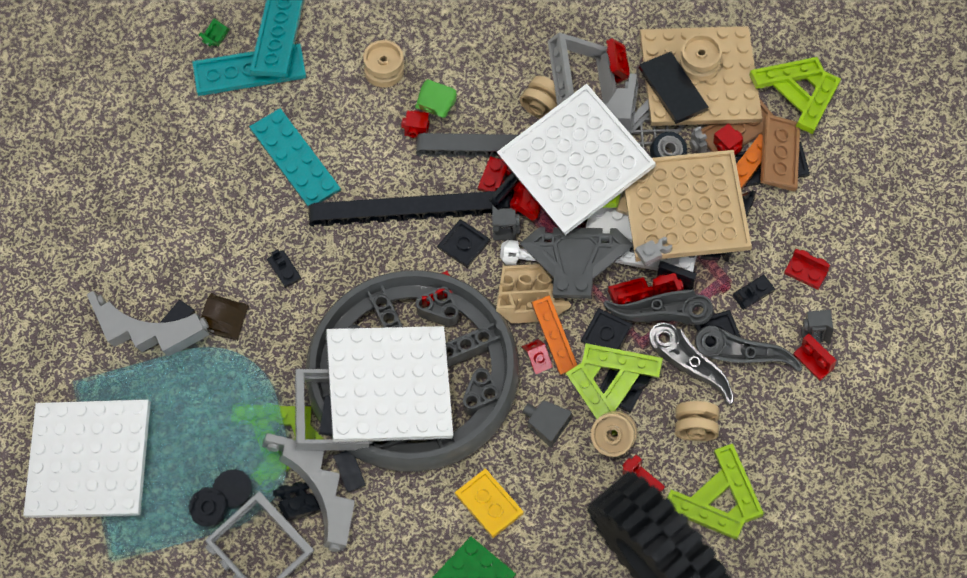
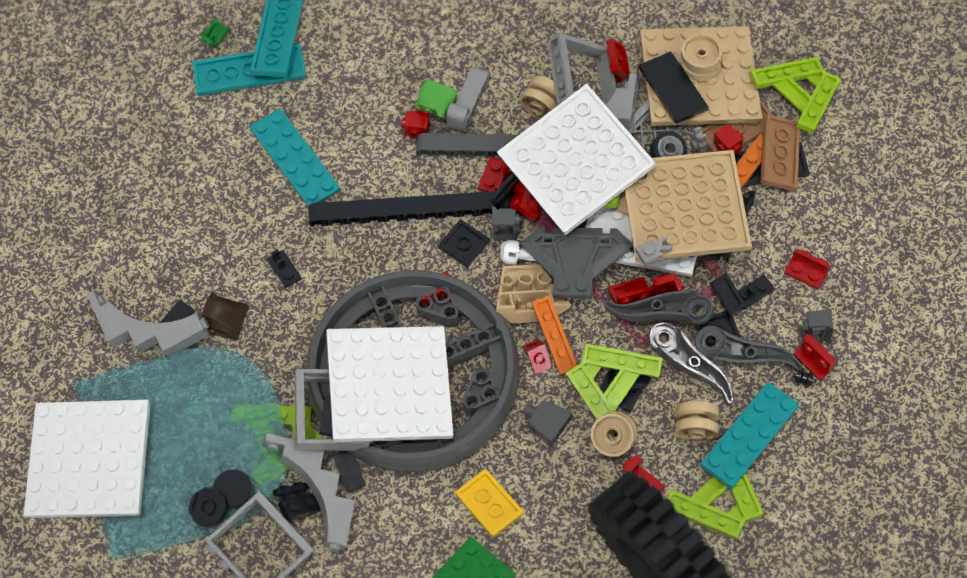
tan wheel [363,40,404,88] -> none
black tile [580,308,633,350] -> none
black tile [657,261,697,291] -> none
none -> light grey beam [446,67,490,133]
none -> teal plate [700,382,800,490]
none -> black tile [709,273,746,316]
none -> black wheel [793,368,816,389]

